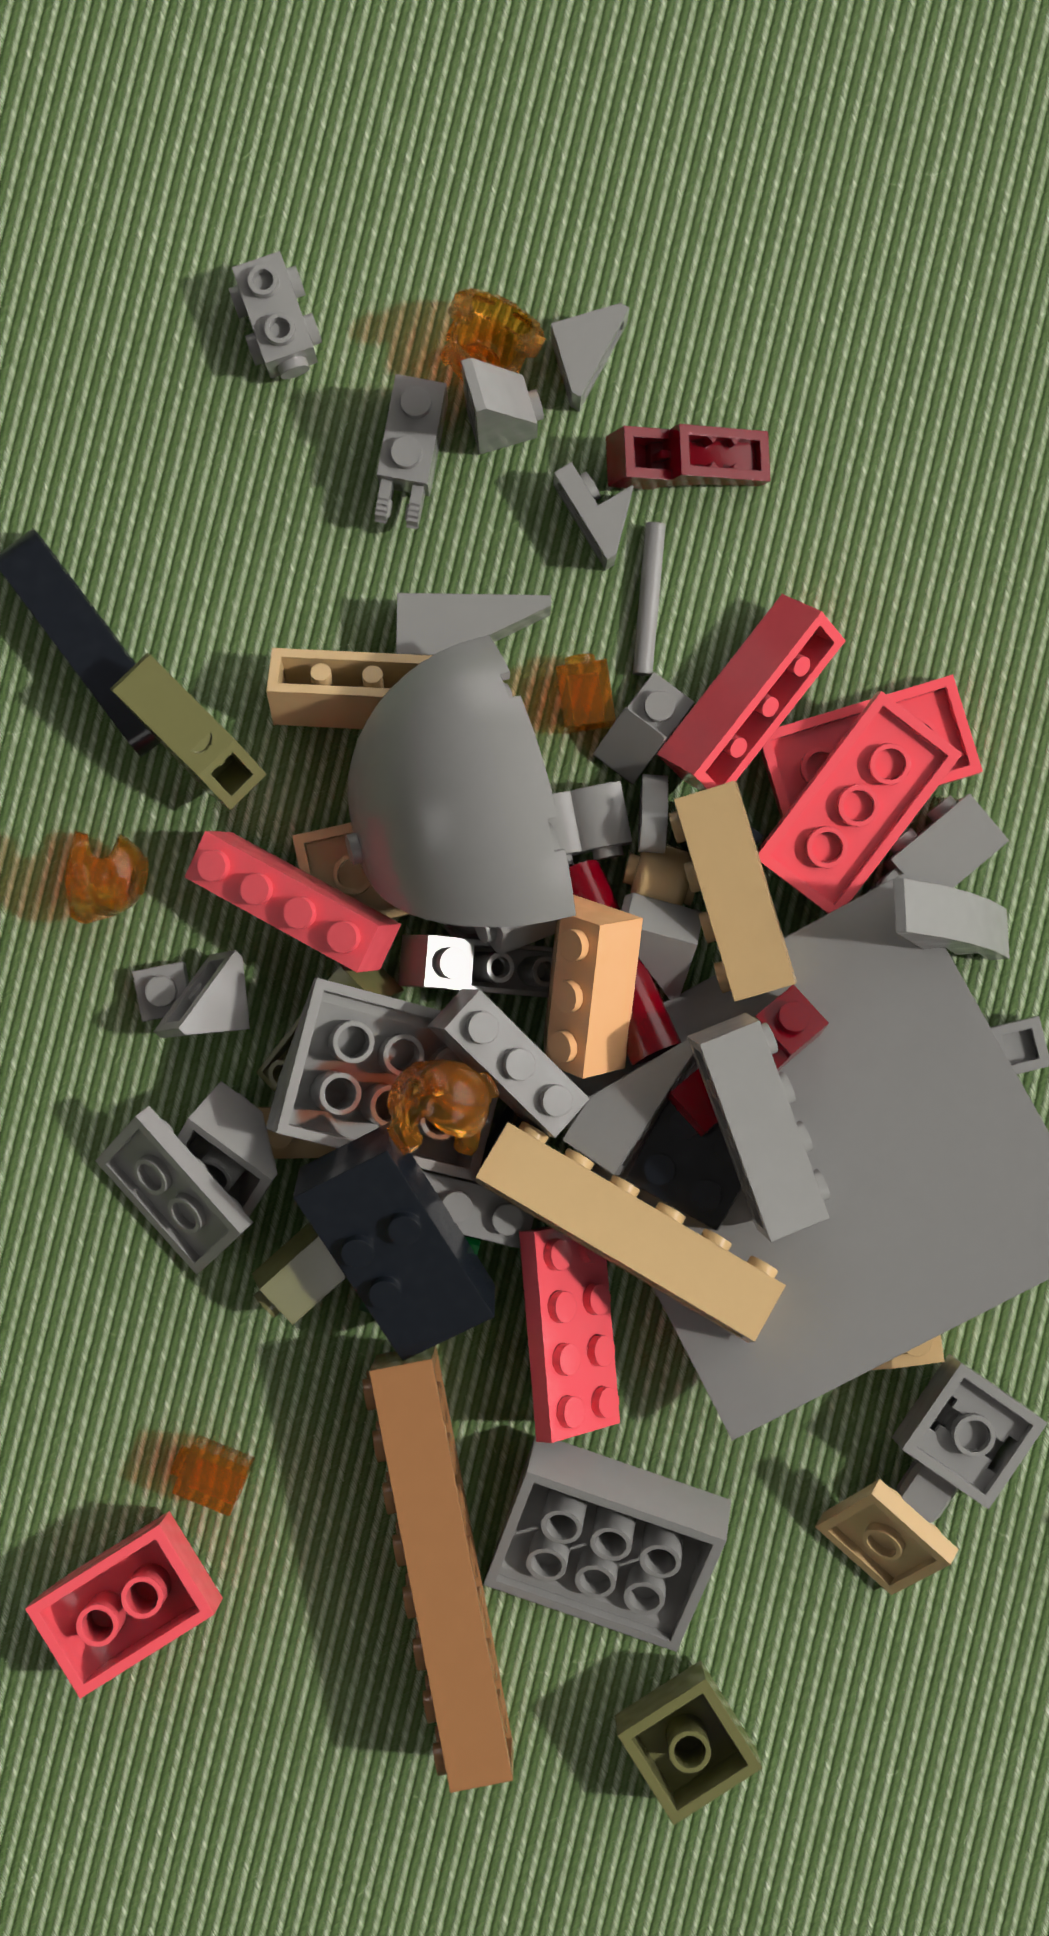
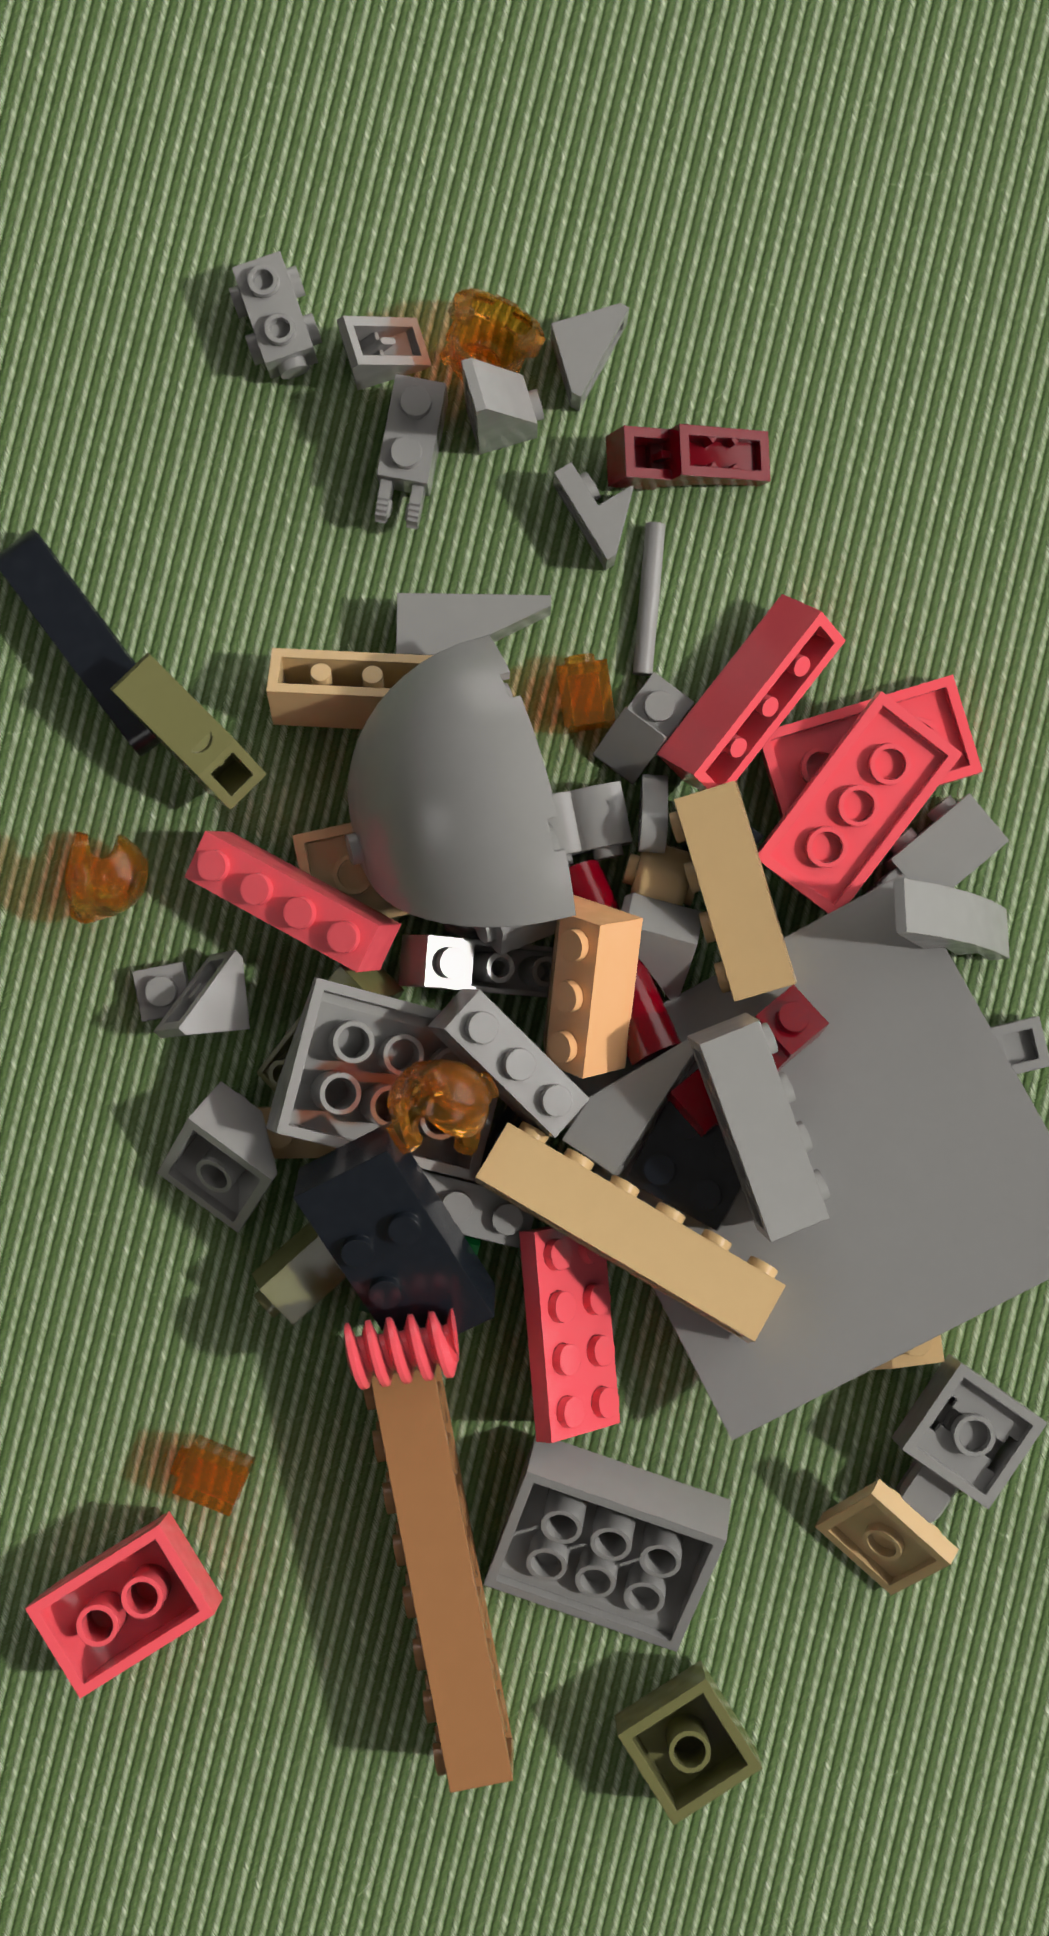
light grey plate [95,1106,254,1275] -> none
none -> light grey slope [337,315,431,390]
none -> coral piece [344,1308,459,1390]

